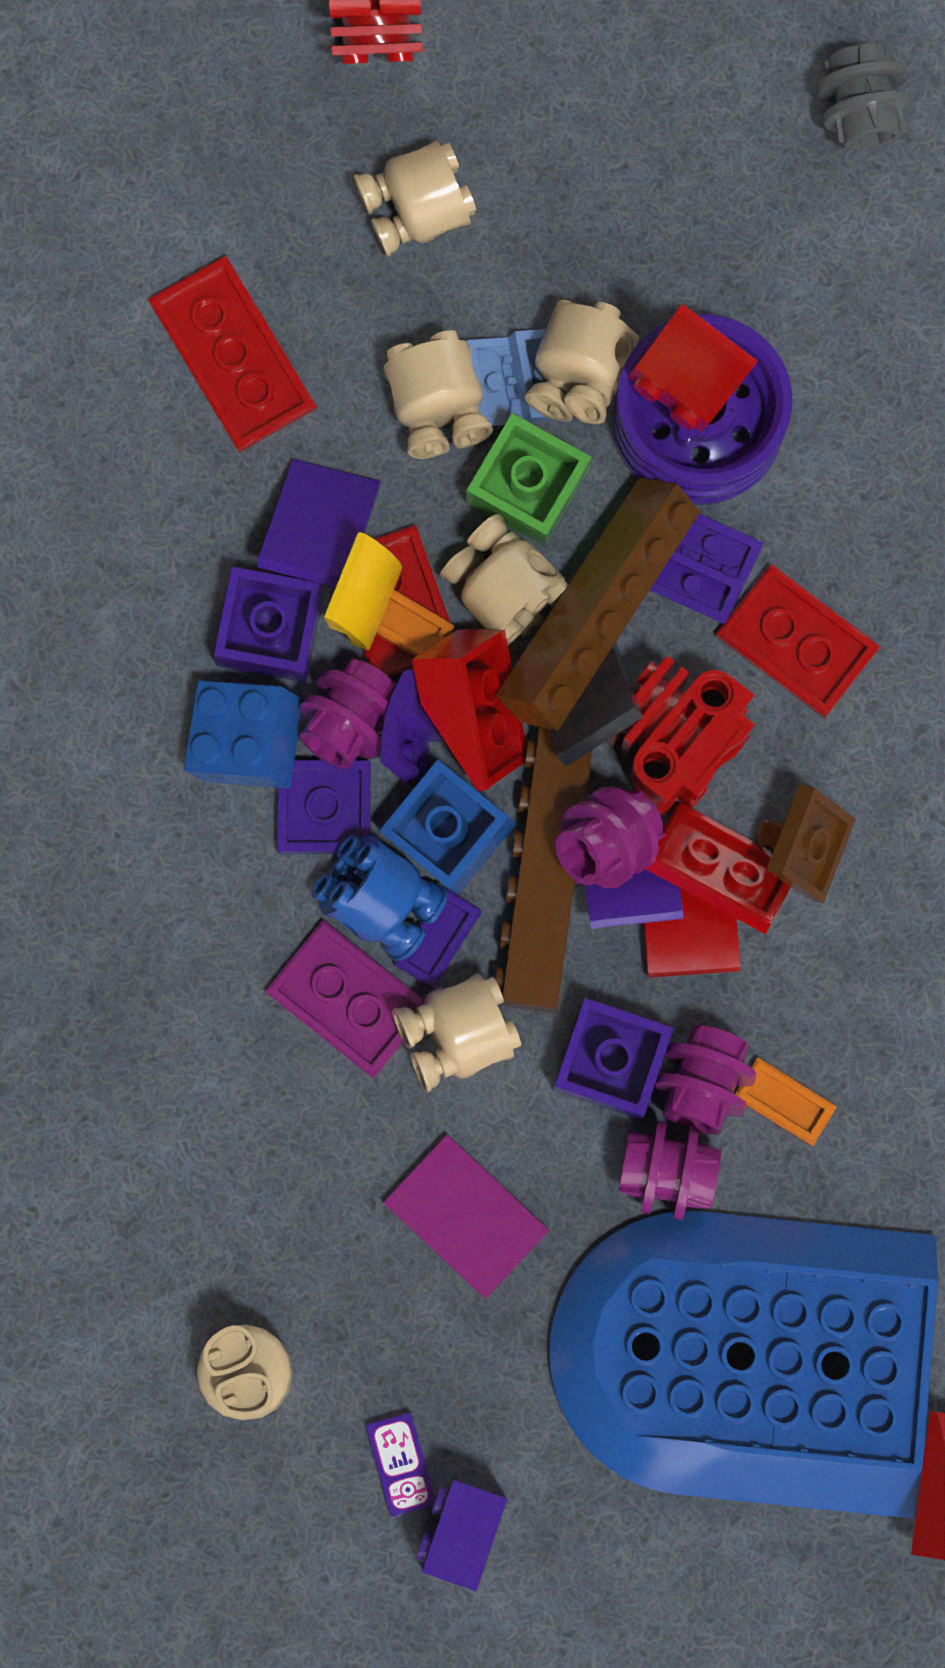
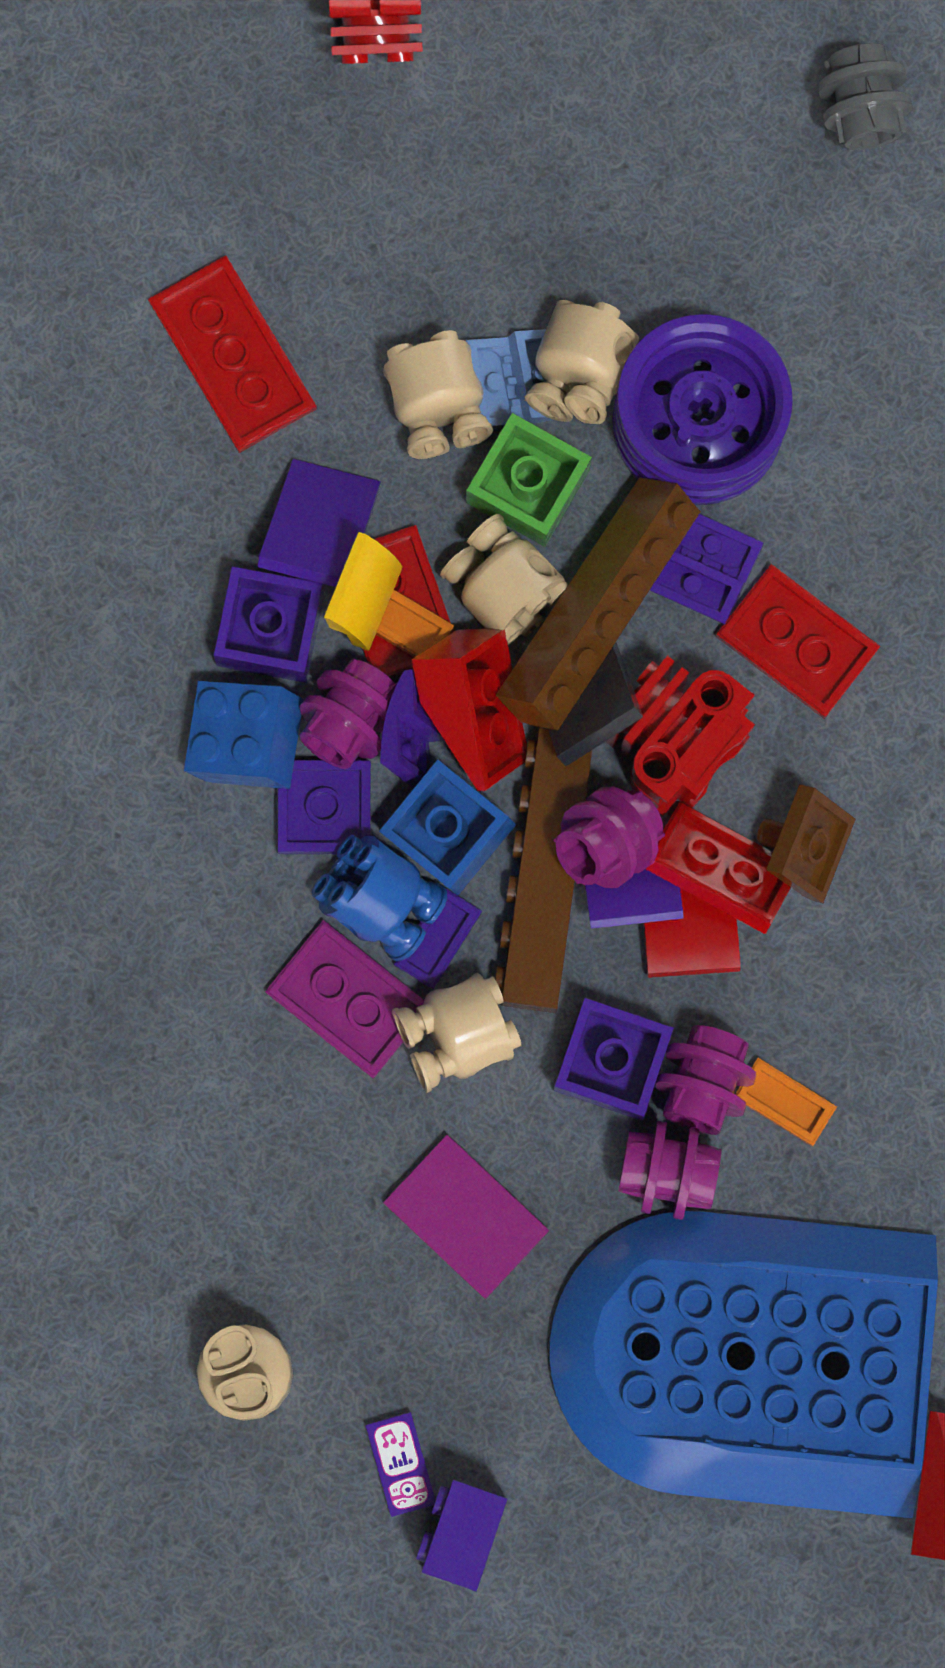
tan piece [354,140,477,257] -> none
red slope [628,303,758,433] -> none

